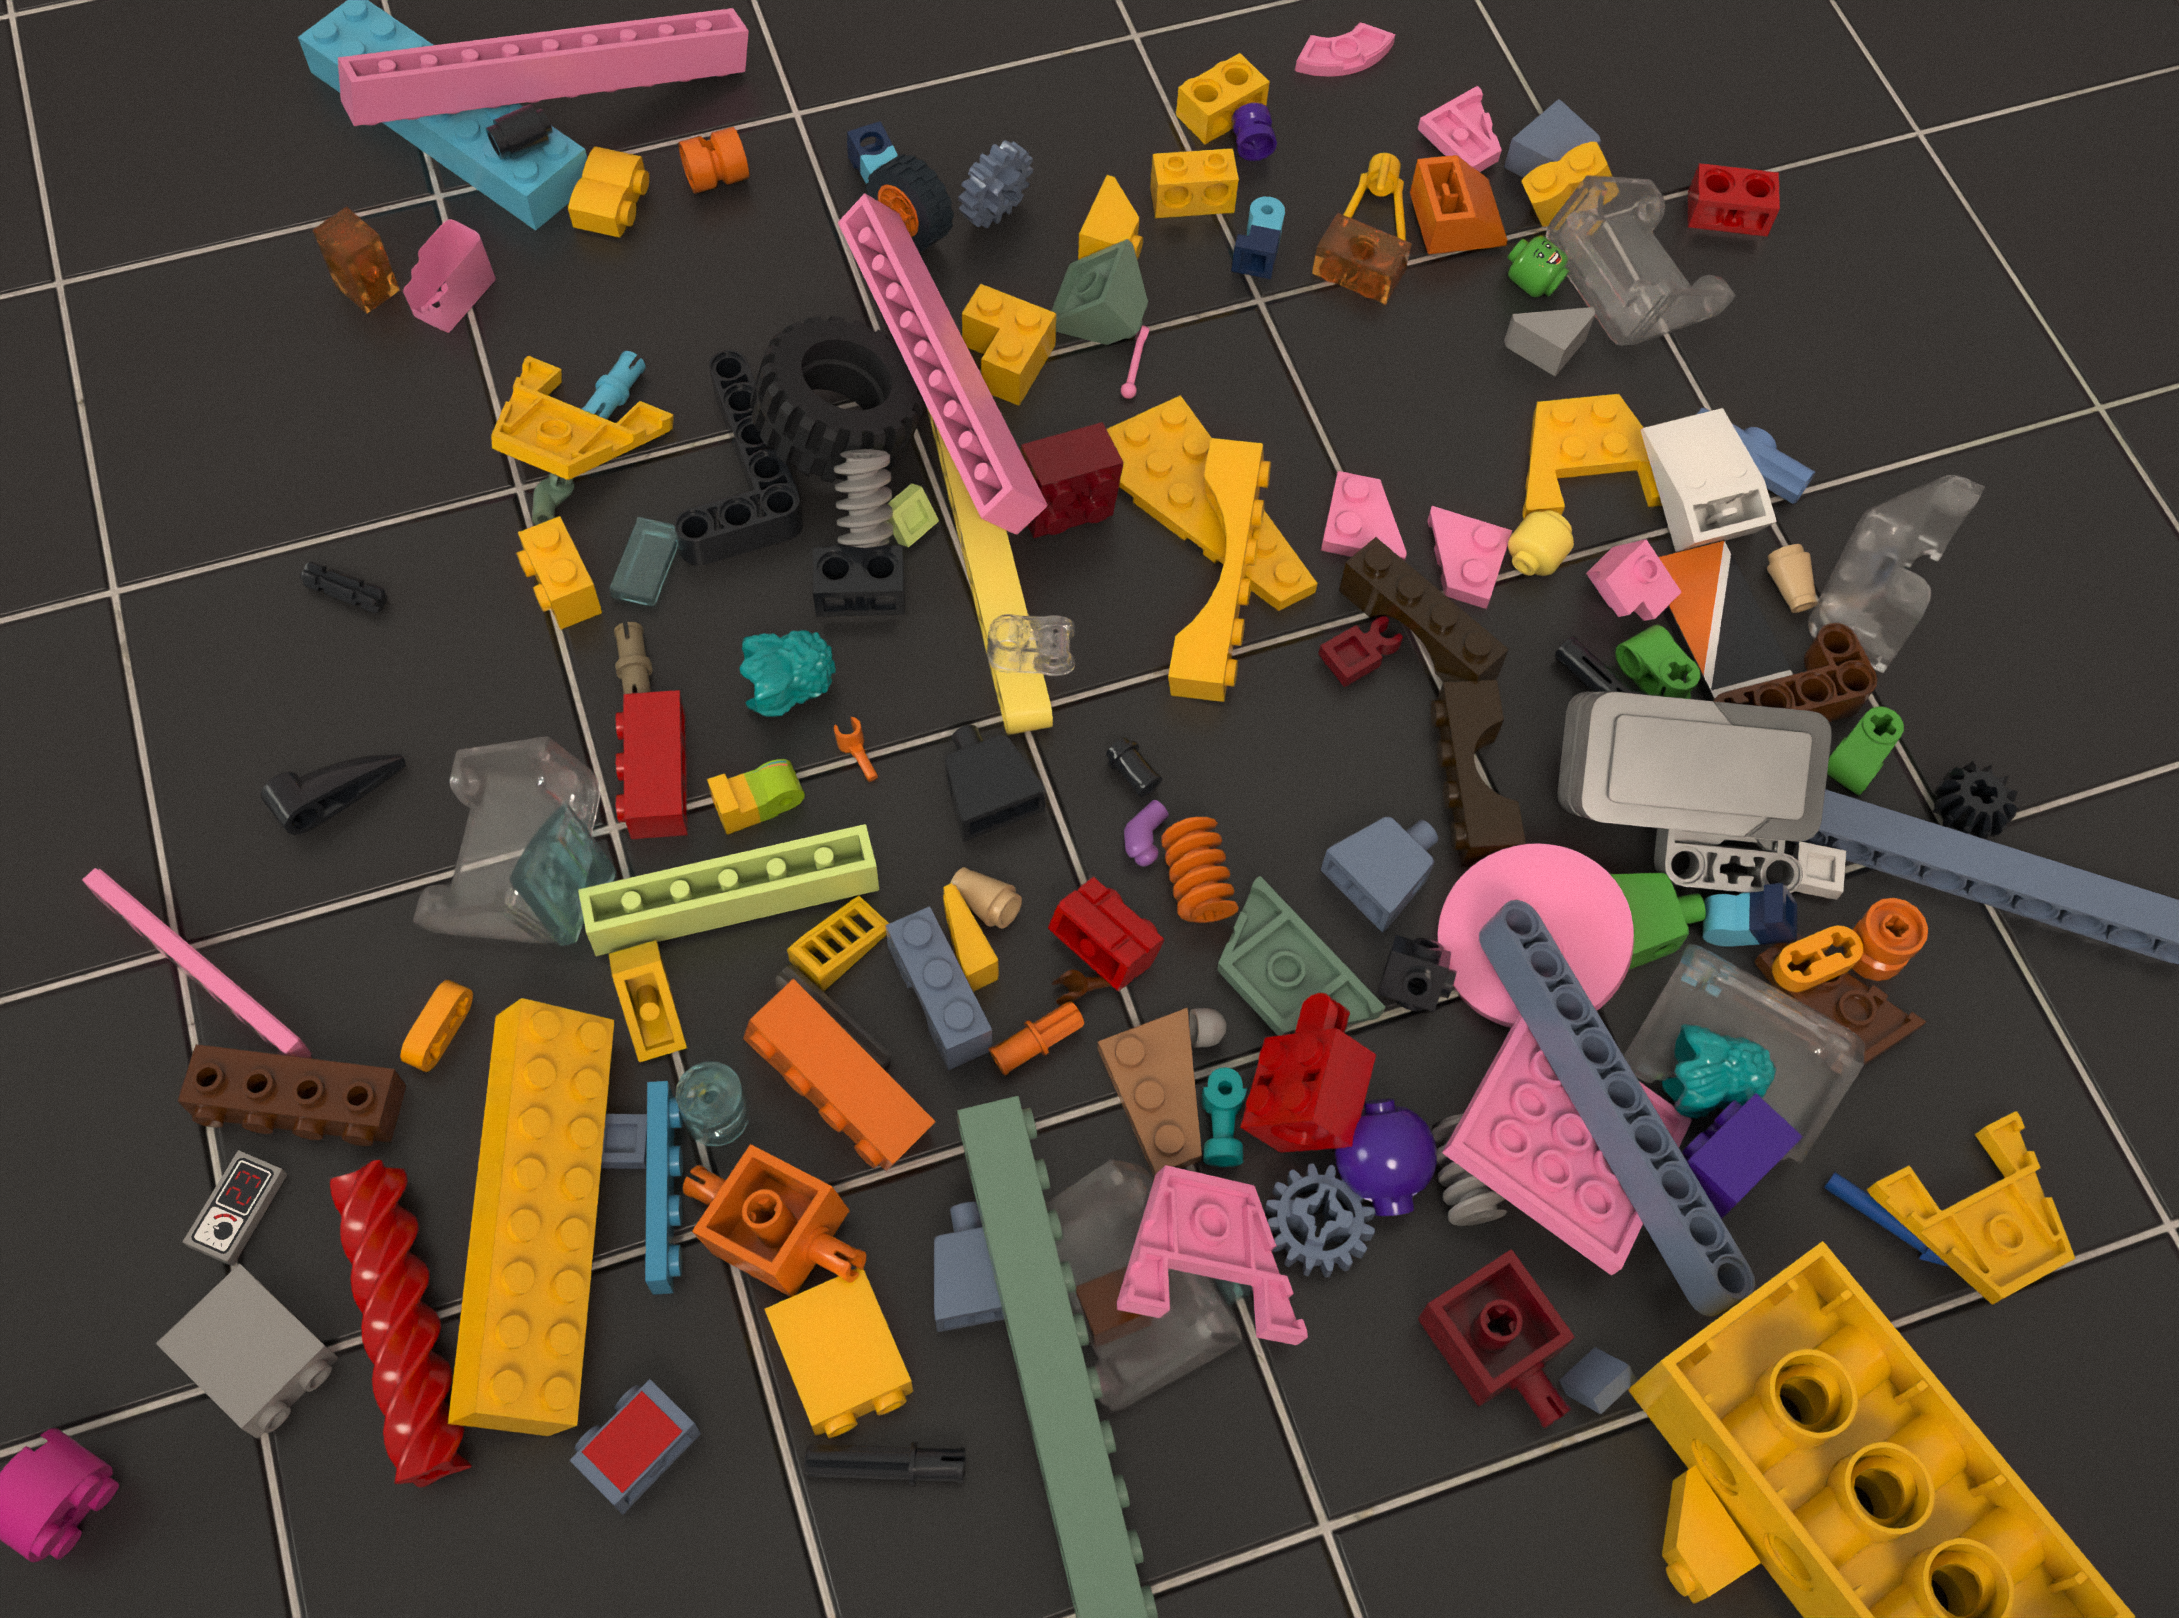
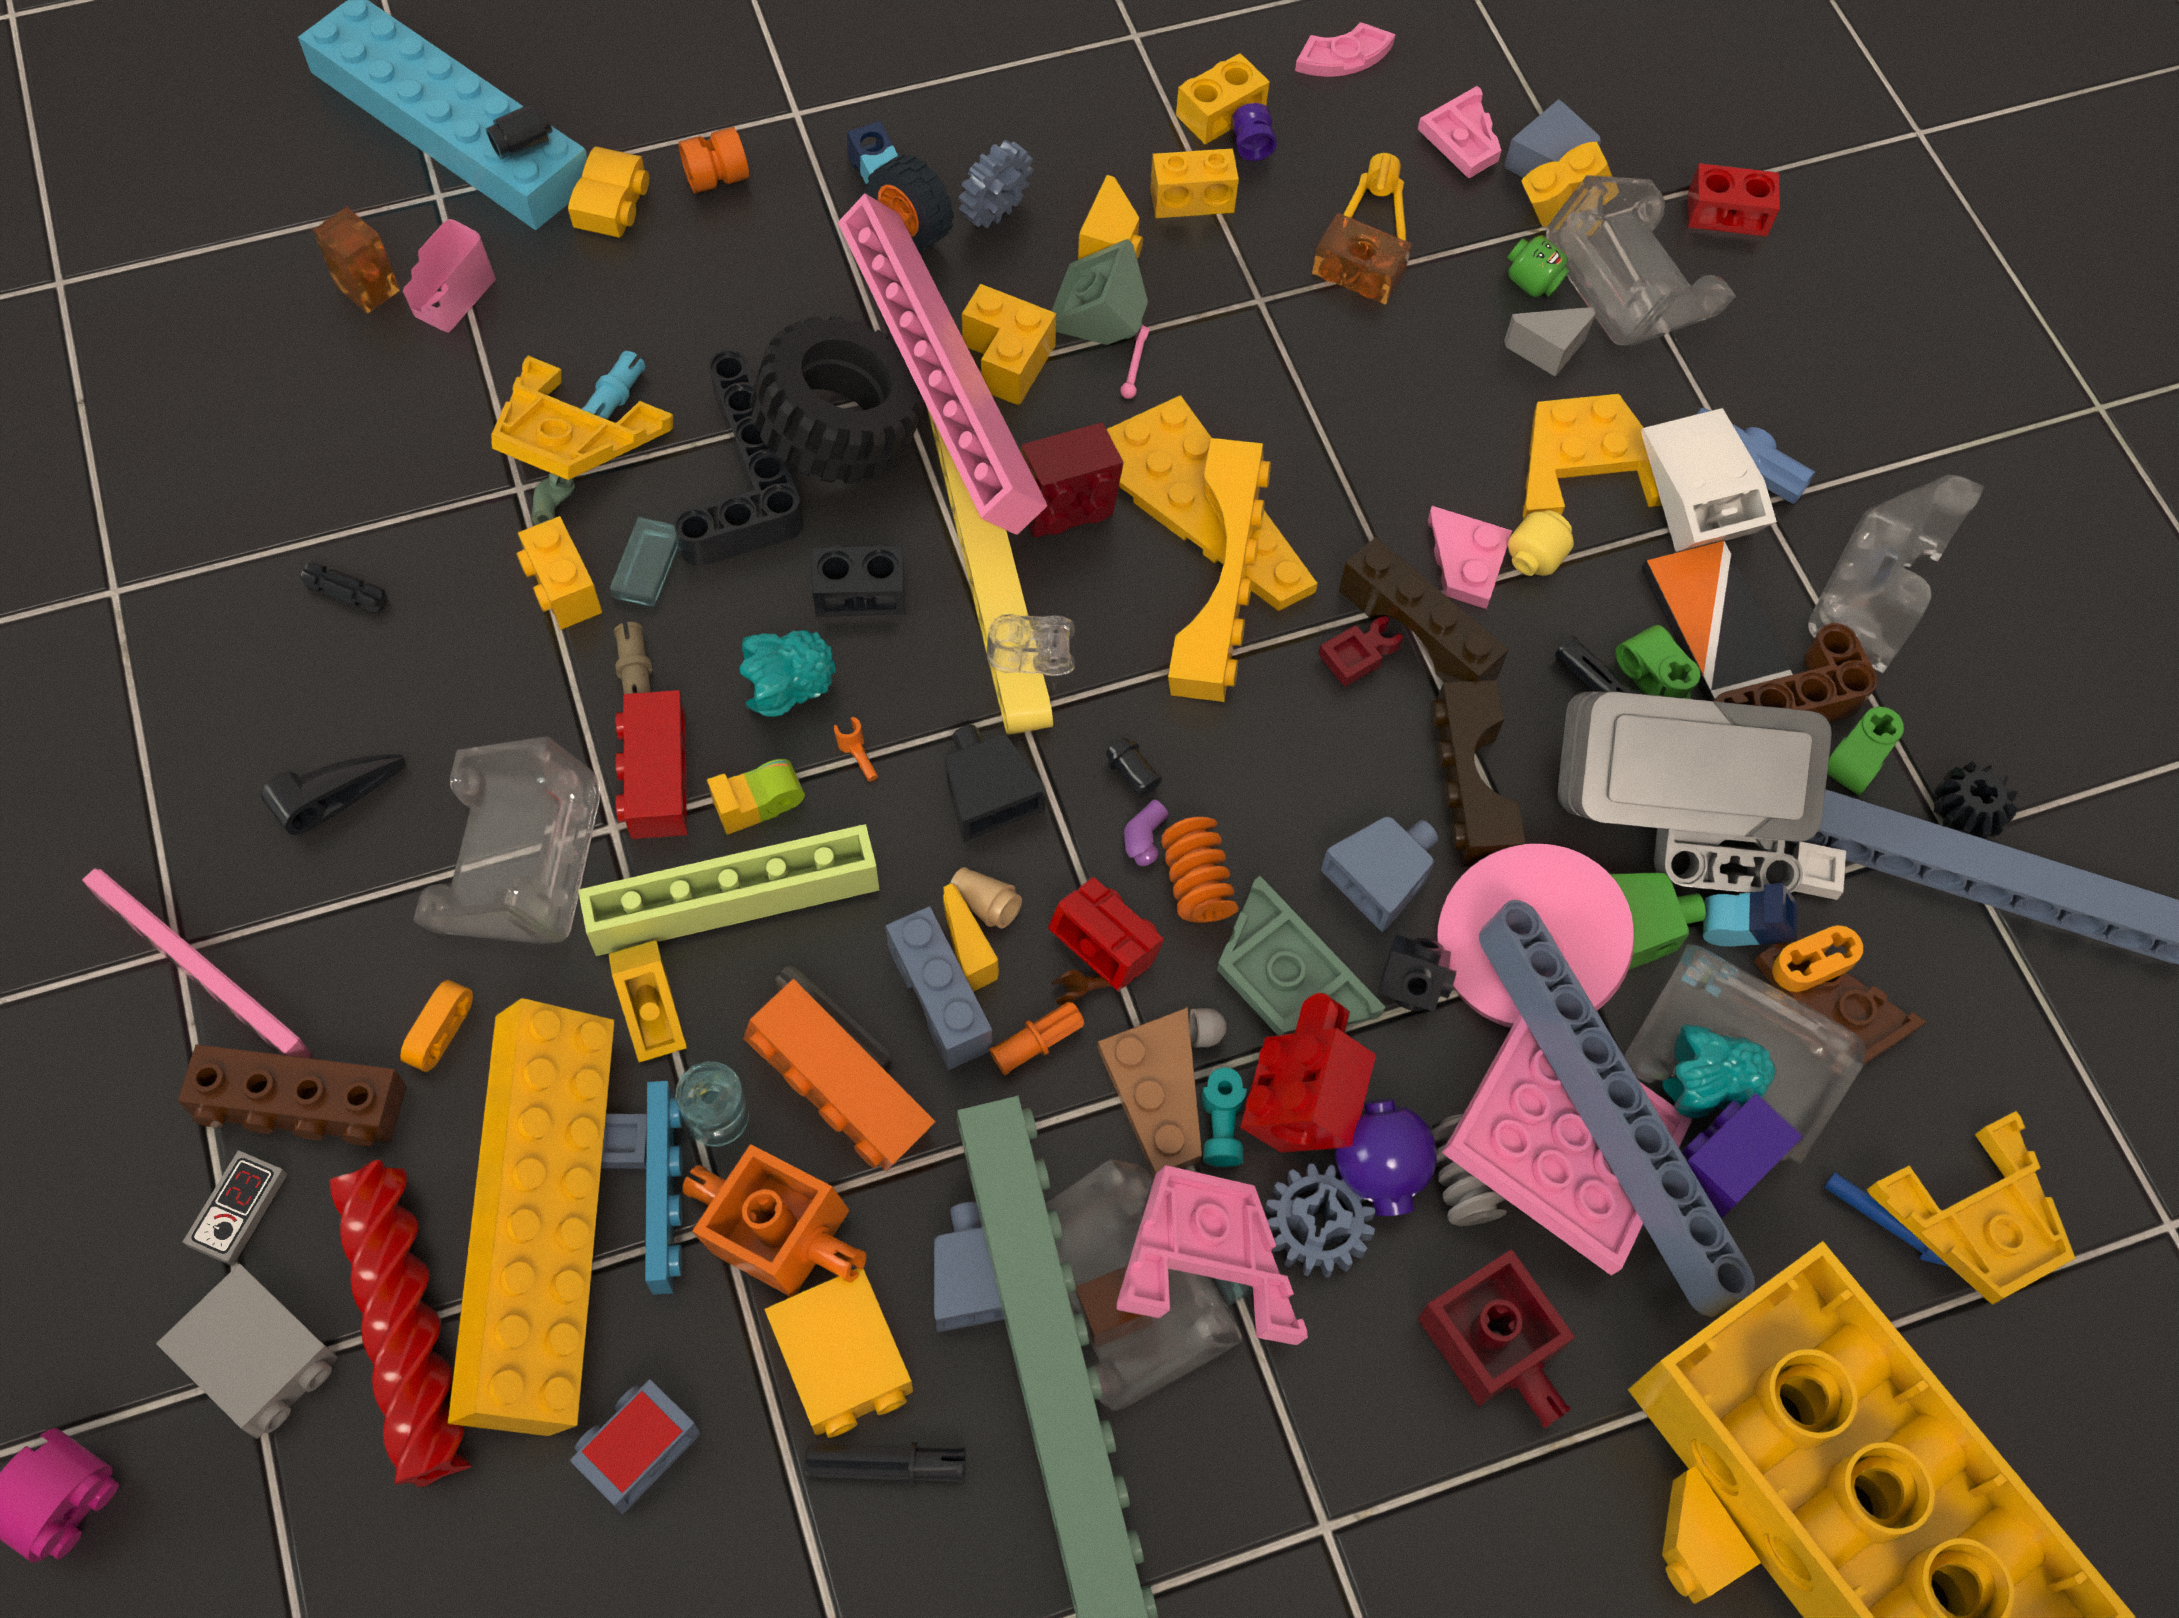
bright pink brick [338,8,749,126] -> none
clear light blue slope [509,804,617,946] -> none
yellow slope [787,895,889,992] -> none
light grey piece [834,449,893,548] -> none
yellowish green tile [886,483,939,547] -> none
dark blue leg [1231,196,1285,279] -> none
bright pink wing [1321,471,1407,561] -> none
orange slope [1410,155,1508,255] -> none
sand blue tile [1559,1347,1637,1414] -> none
bright pink brick [1586,539,1681,621] -> none
tan cone [1767,544,1818,613] -> none
orange wheel [1843,898,1928,981] -> none

